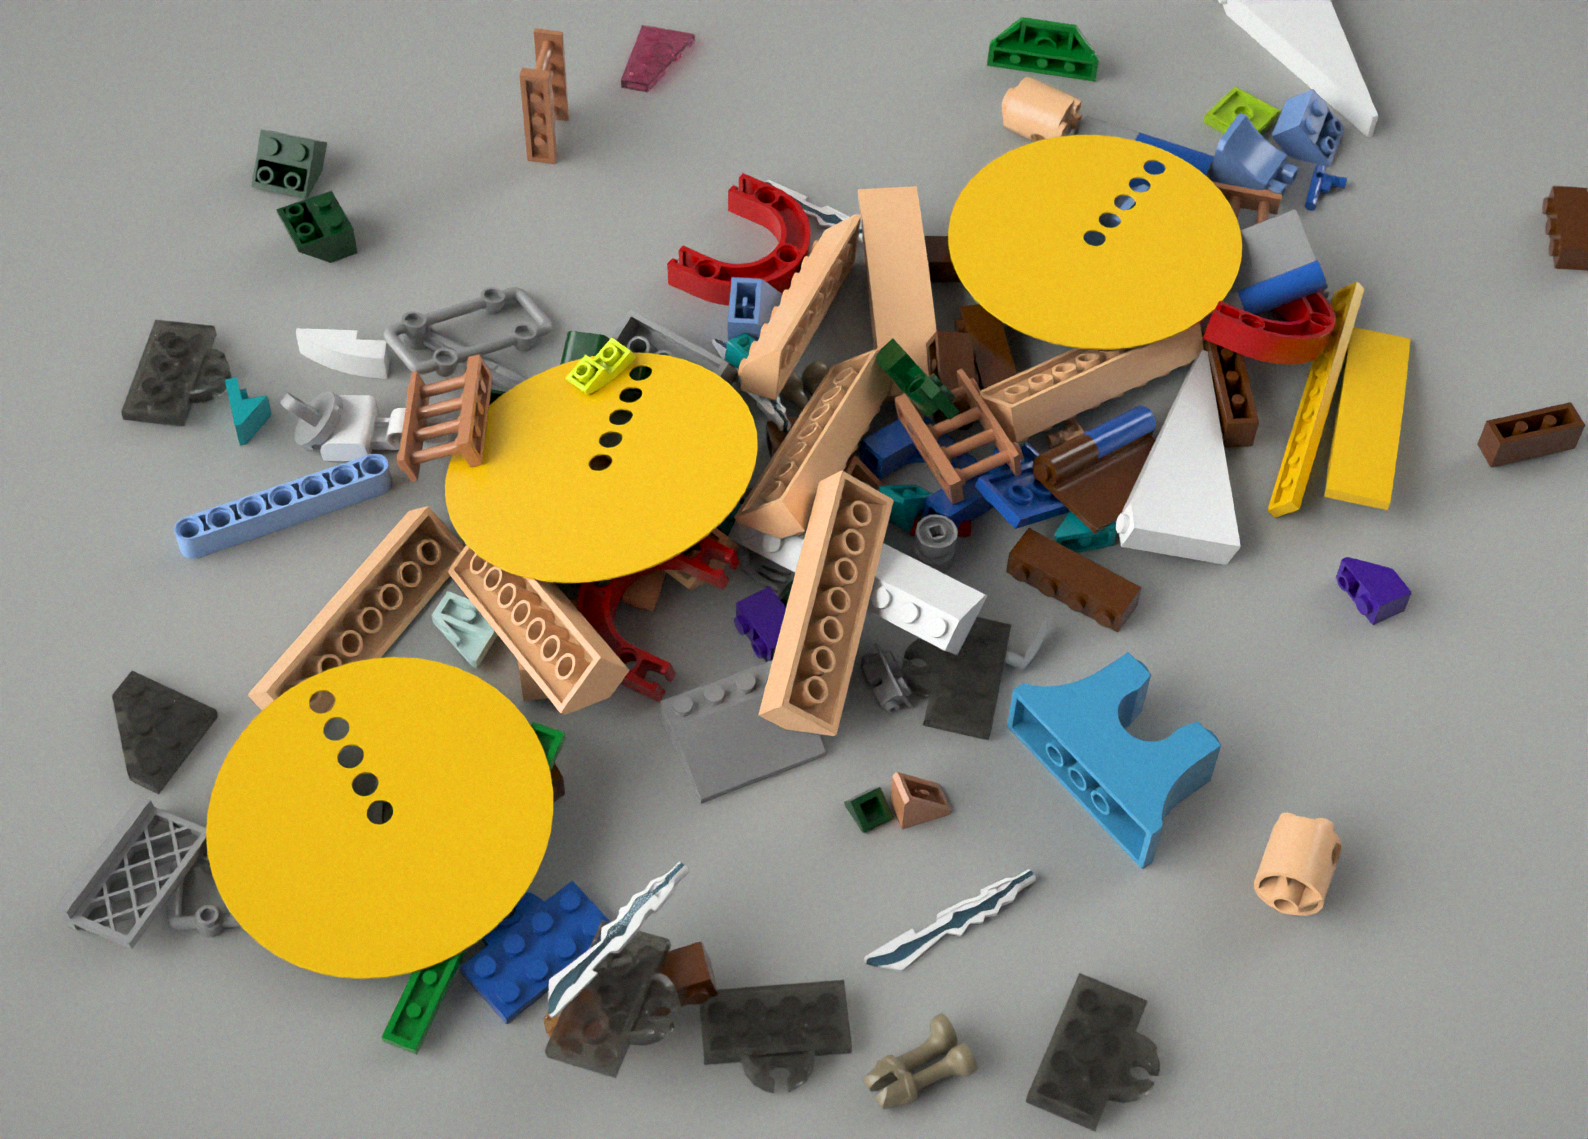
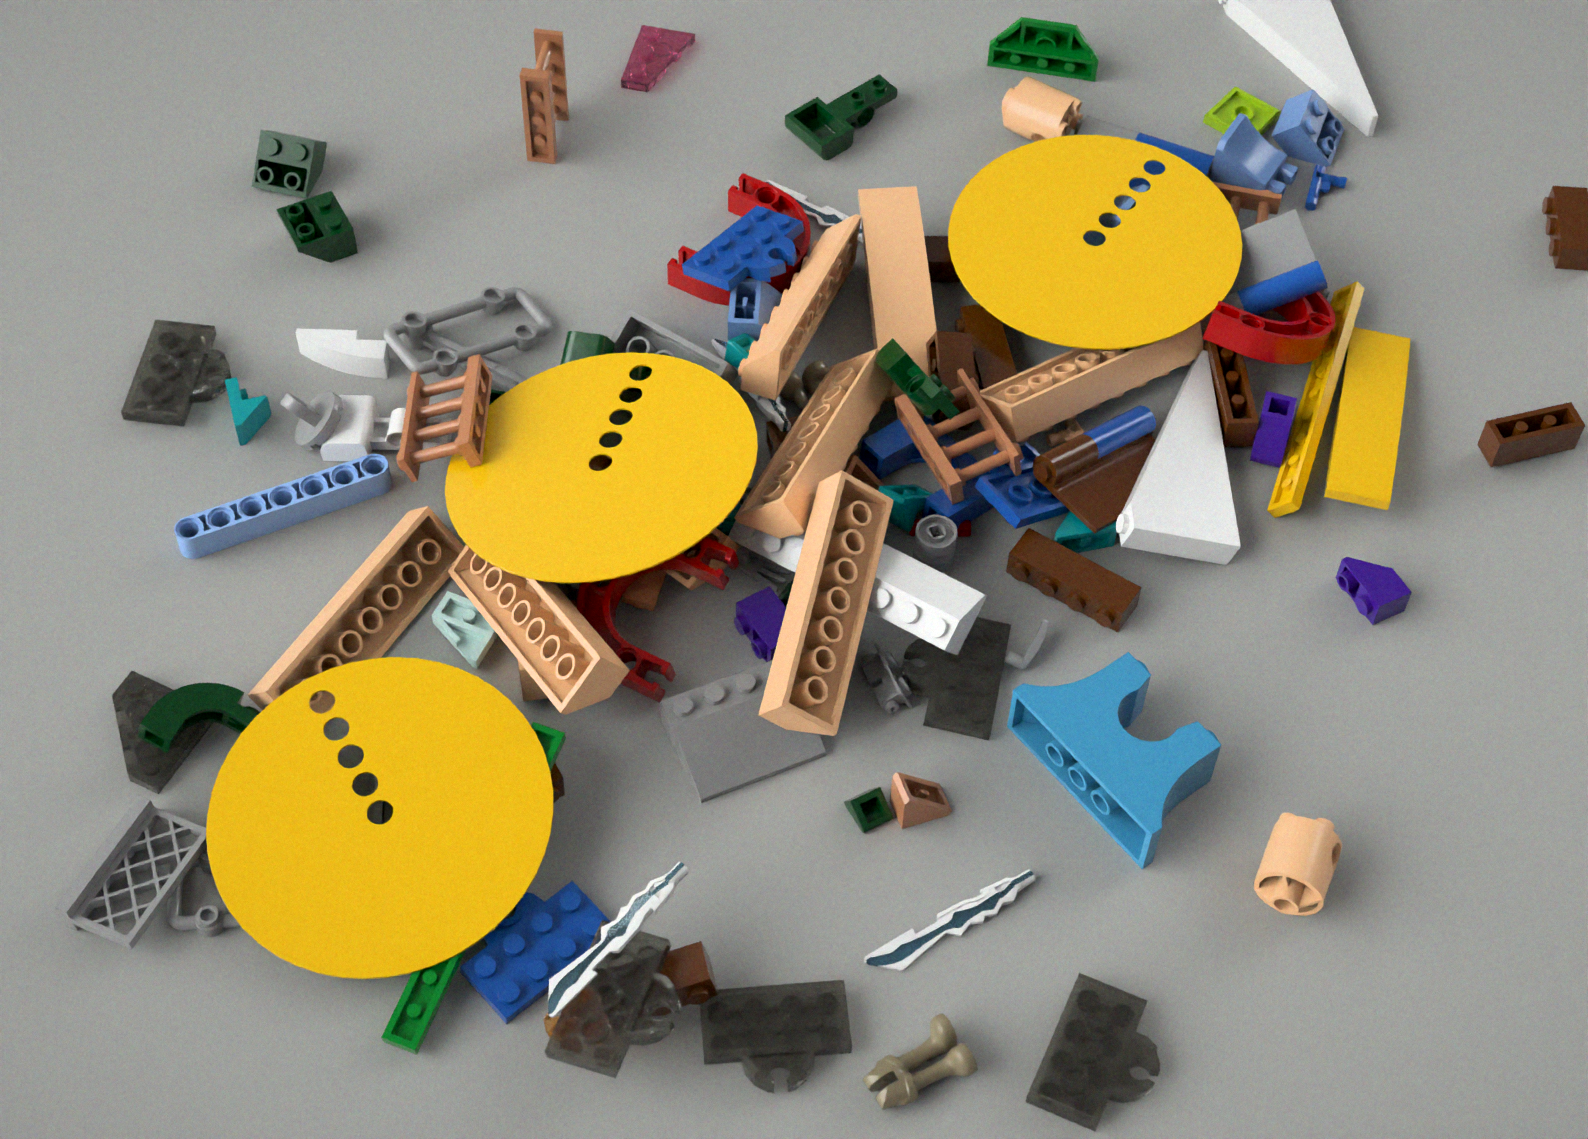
neon yellow slope [565,337,636,395] -> none
none -> dark green arch [137,683,260,753]
none -> blue plate [682,206,804,291]
none -> dark green plate [785,74,898,160]
none -> dark purple slope [1249,391,1297,468]

